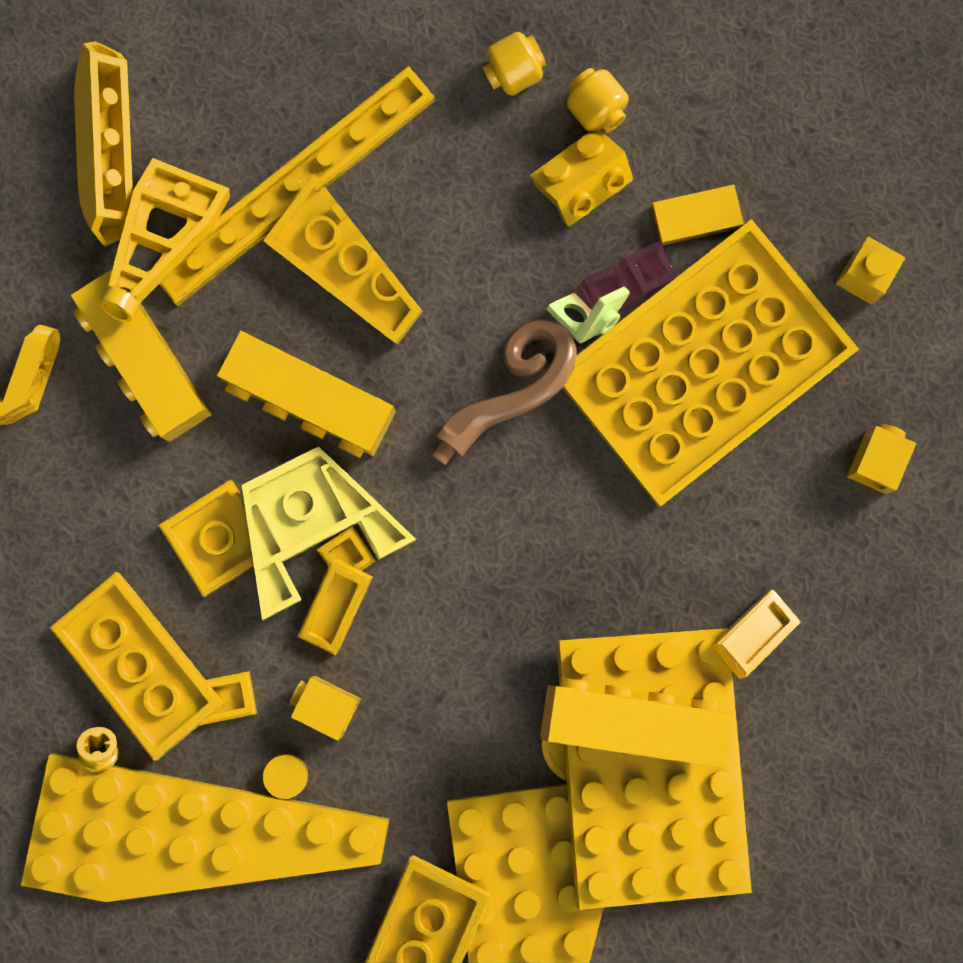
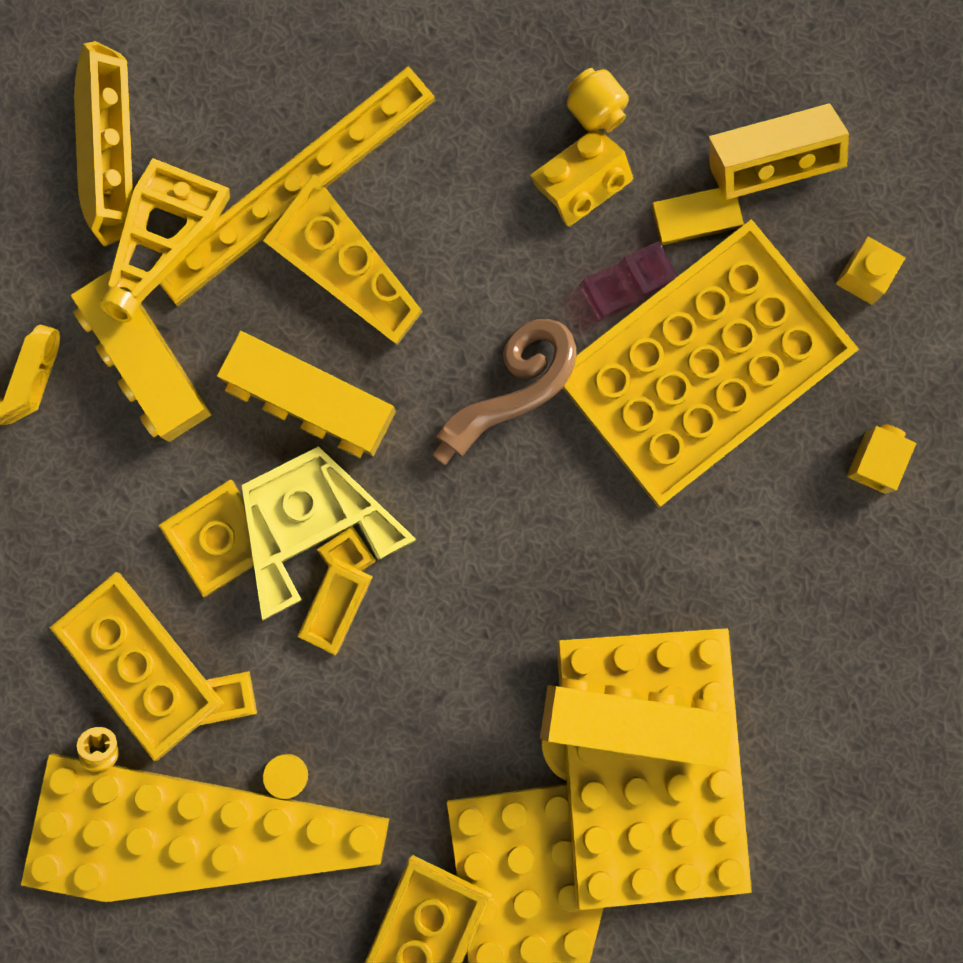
yellow brick [290,676,361,741] -> none
yellow head [482,32,547,96] -> none
yellowish green bracket [547,287,630,344] -> none
yellow tile [712,589,801,679] -> none
none -> yellow brick [709,103,849,200]

